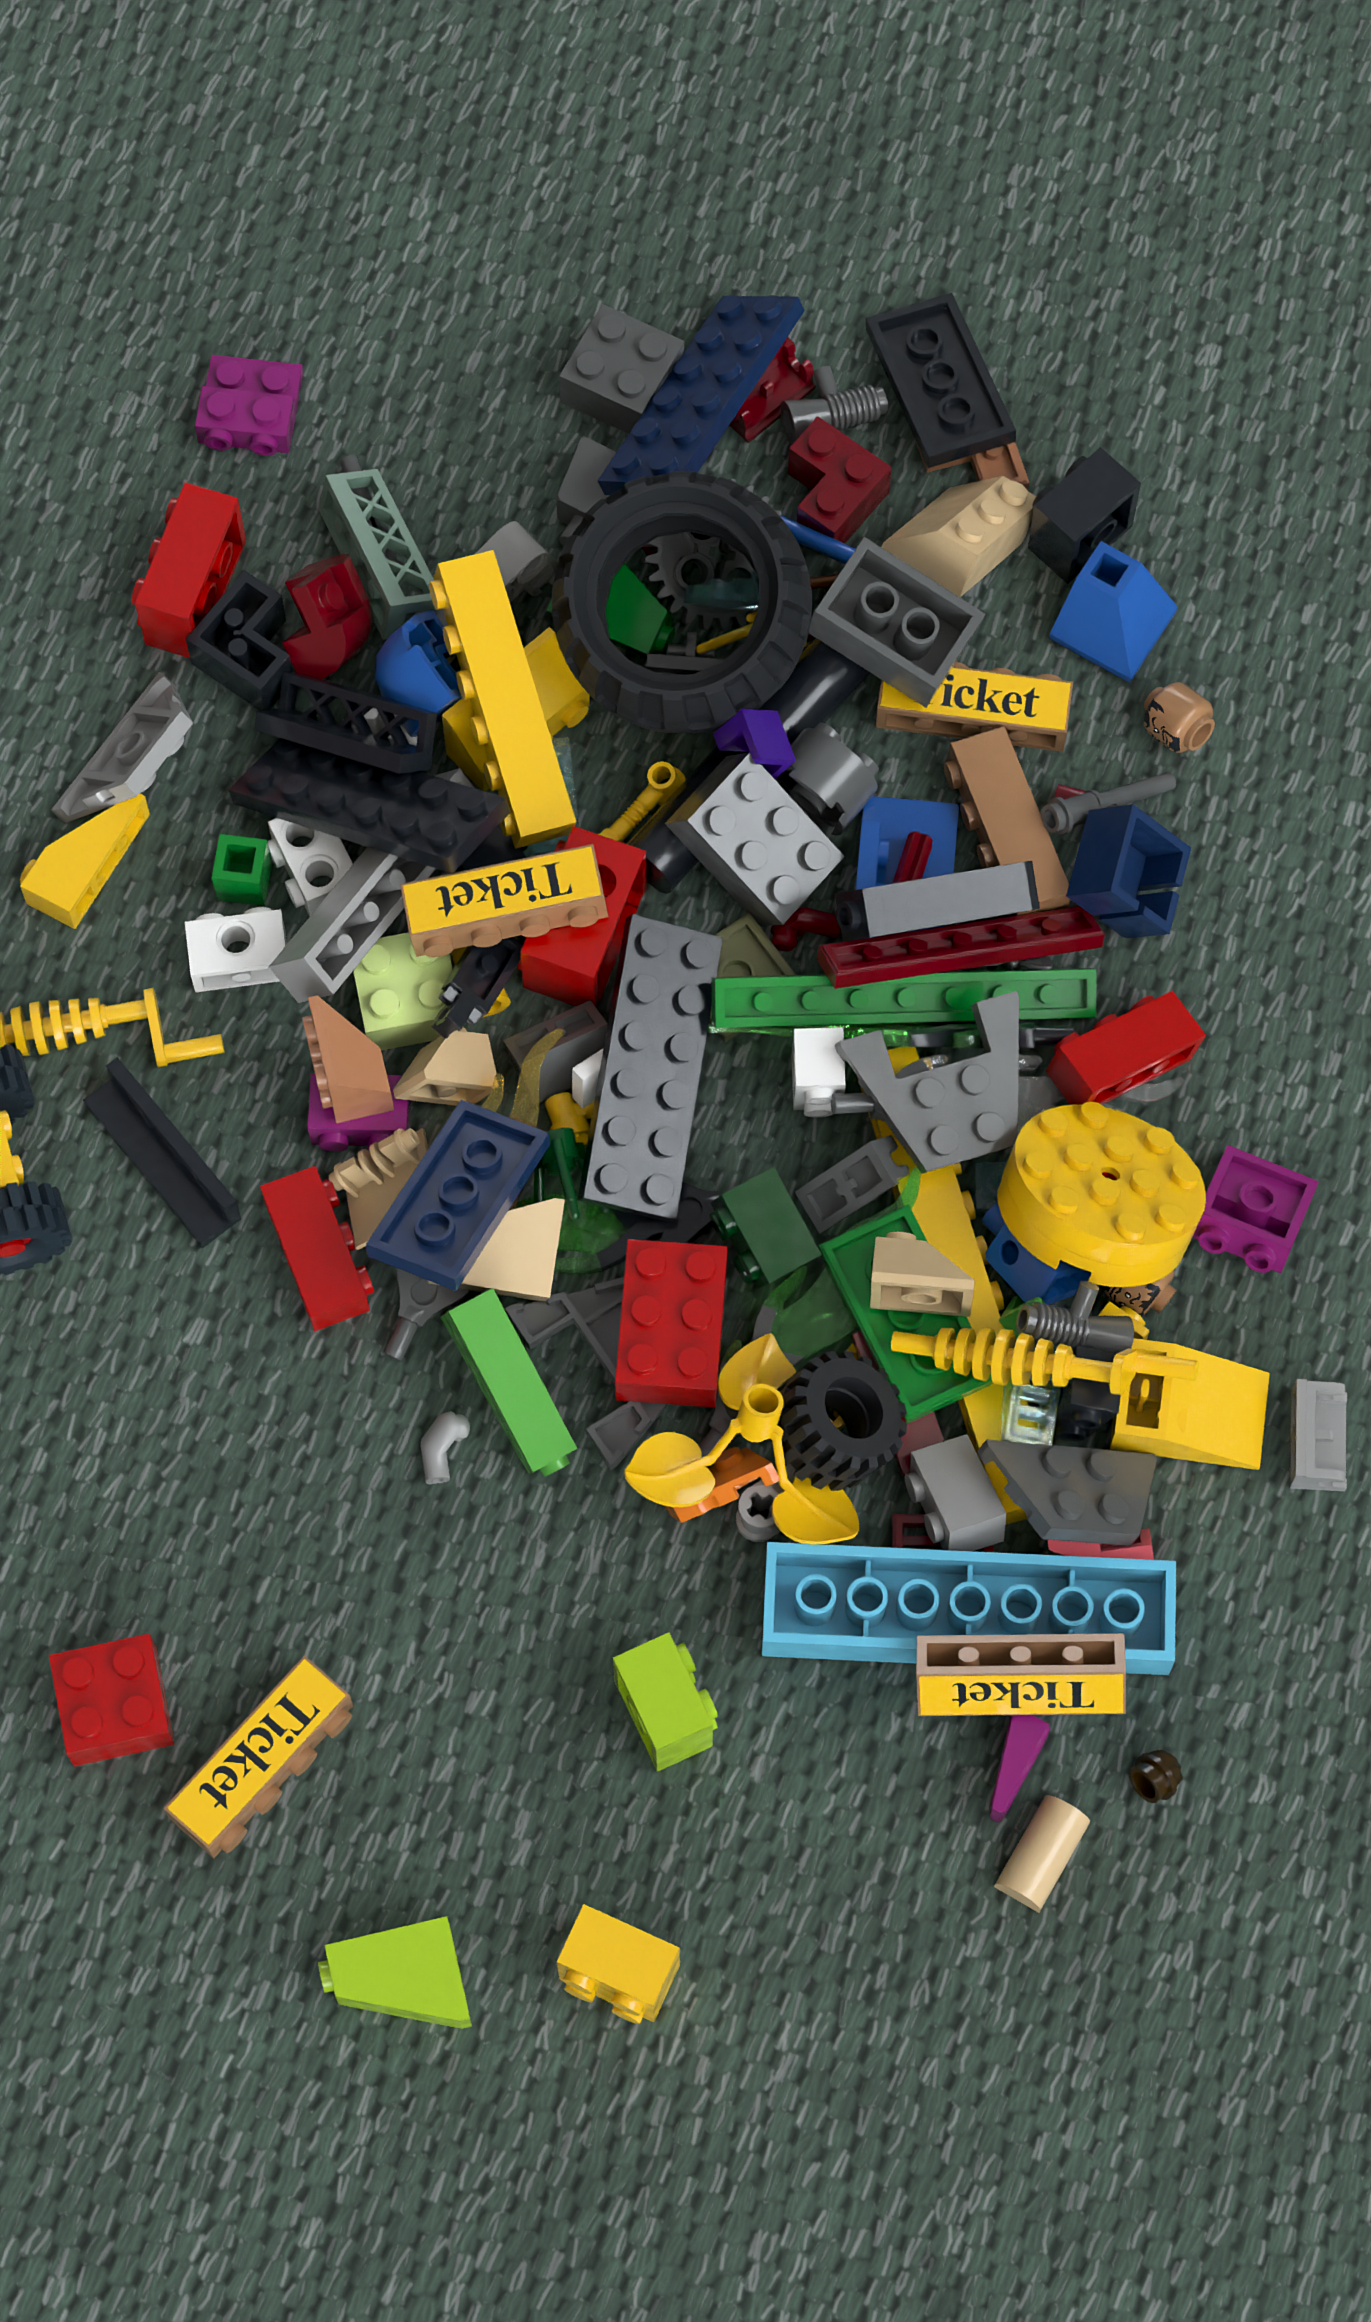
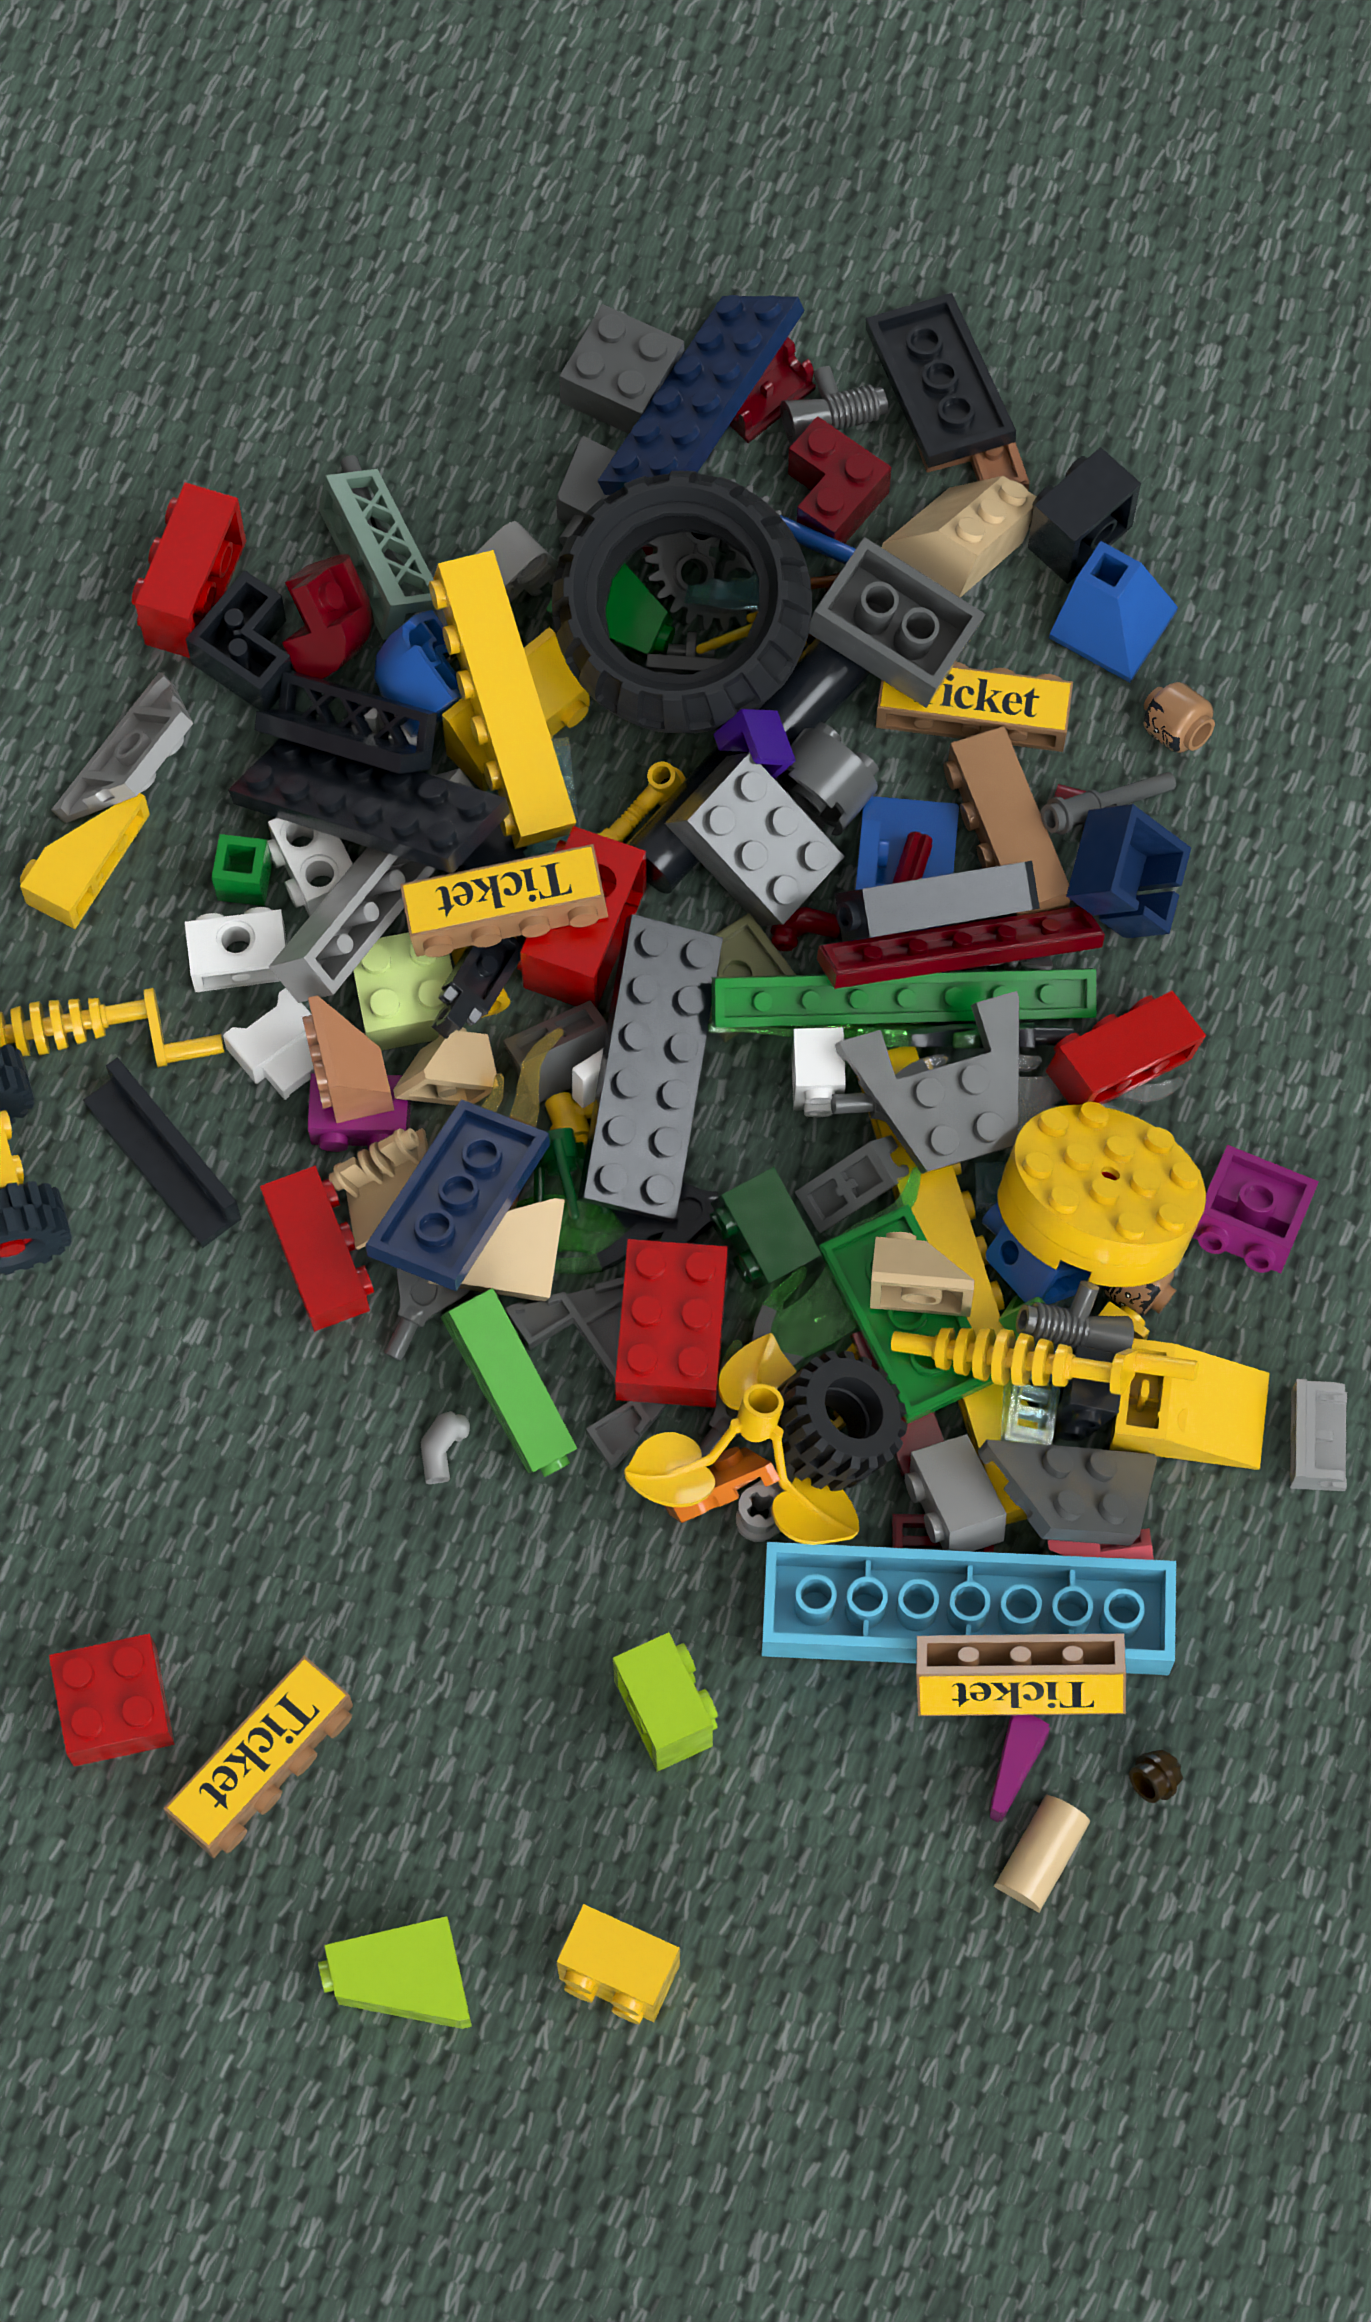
magenta plate [195,355,303,456] -> none
none -> white piece [223,988,315,1100]

